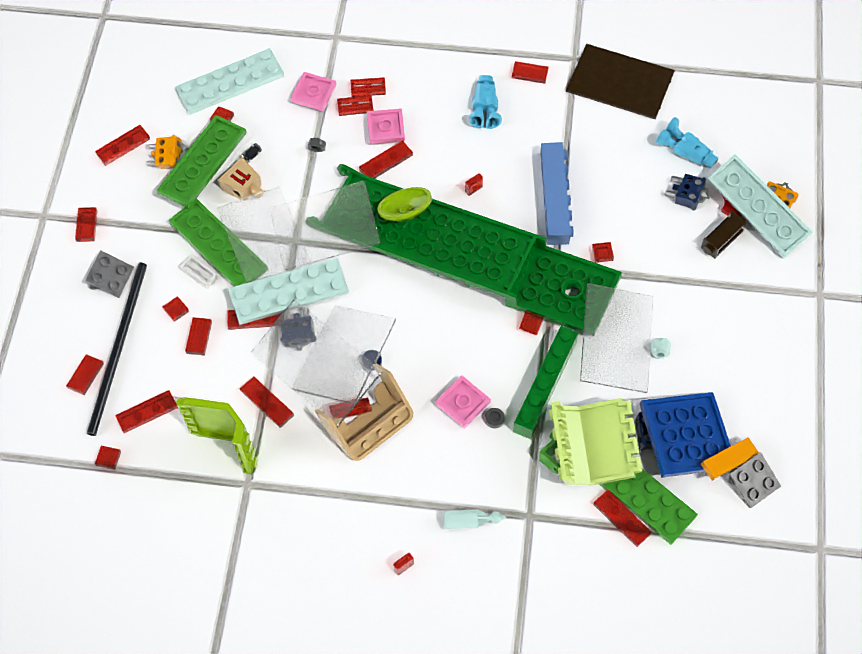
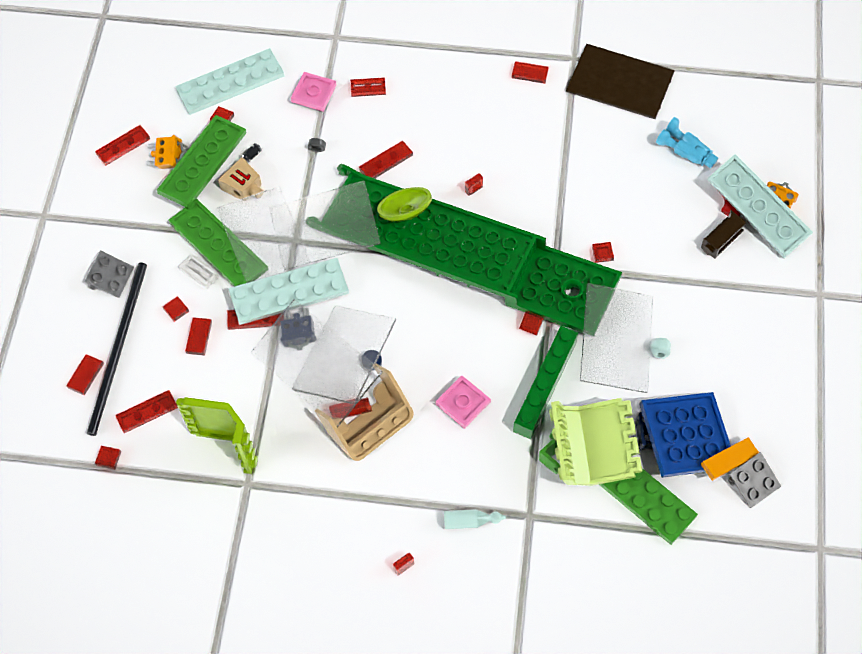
clear red tile [75,207,98,242] -> none
clear red tile [240,376,294,428] -> none
clear red tile [337,95,374,116] -> none
bright pink plate [367,108,405,144] -> none
medium azure piece [469,75,502,129] -> none
dark grey tile [485,408,505,429] -> none
medium blue brick [540,142,574,245] -> none
clear red tile [593,490,652,548] -> none
dark blue piece [664,173,711,211] -> none

